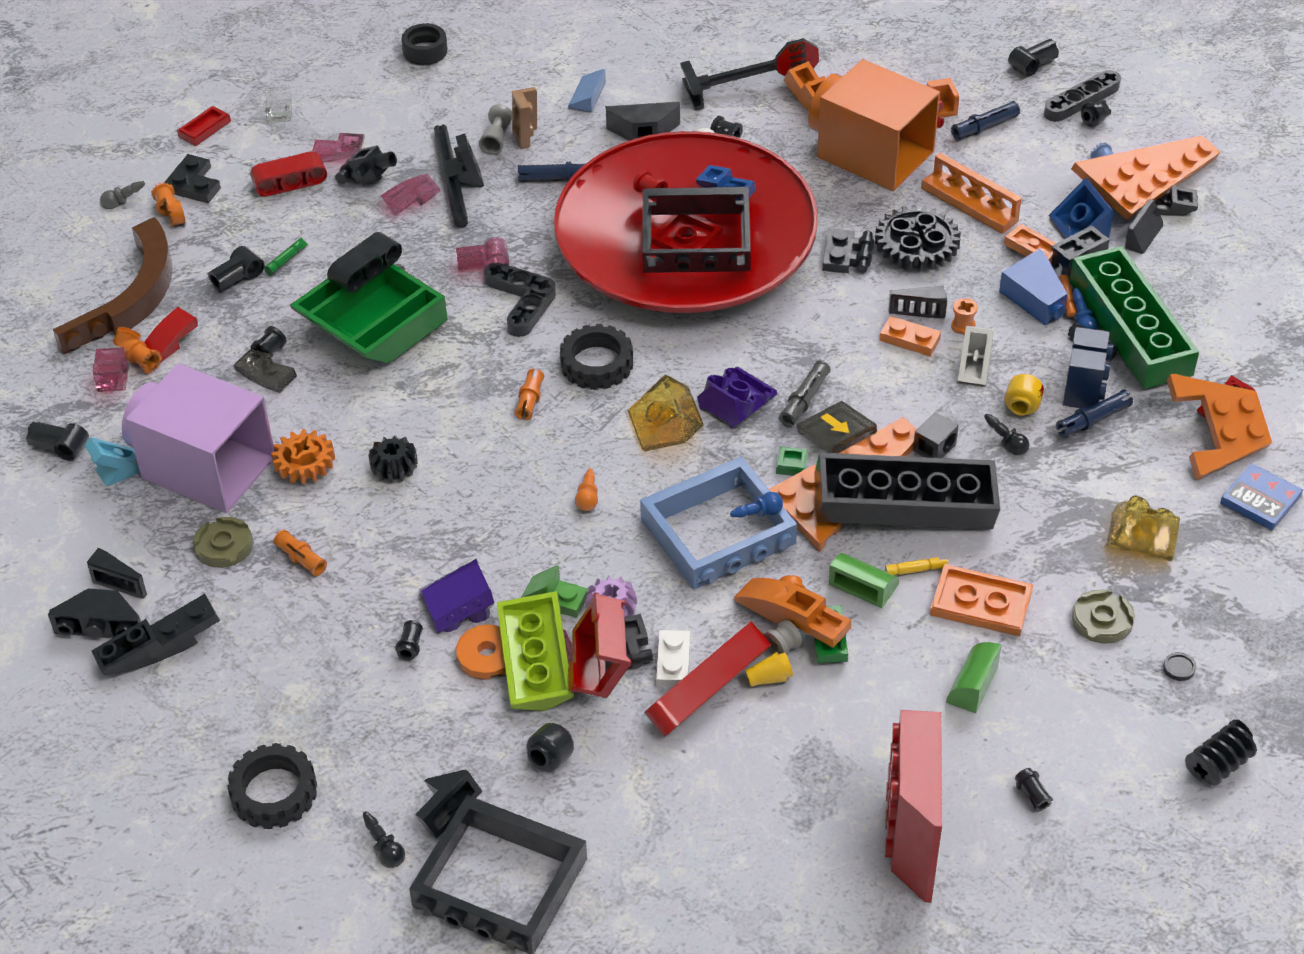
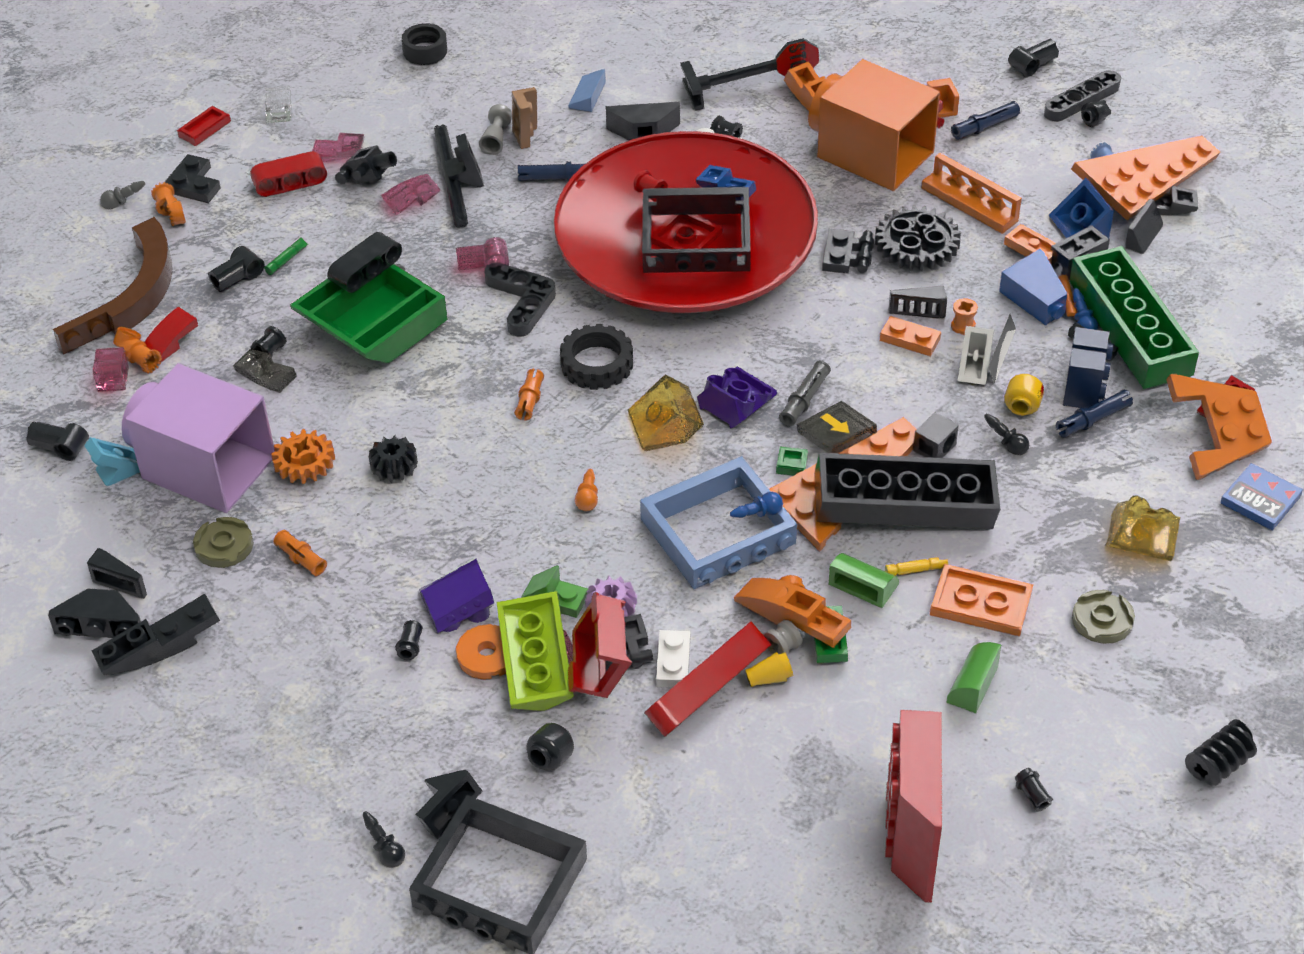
black tyre [227,743,317,829] -> none
piece [1163,652,1196,681] -> none
none -> dark grey sticker [988,313,1016,383]

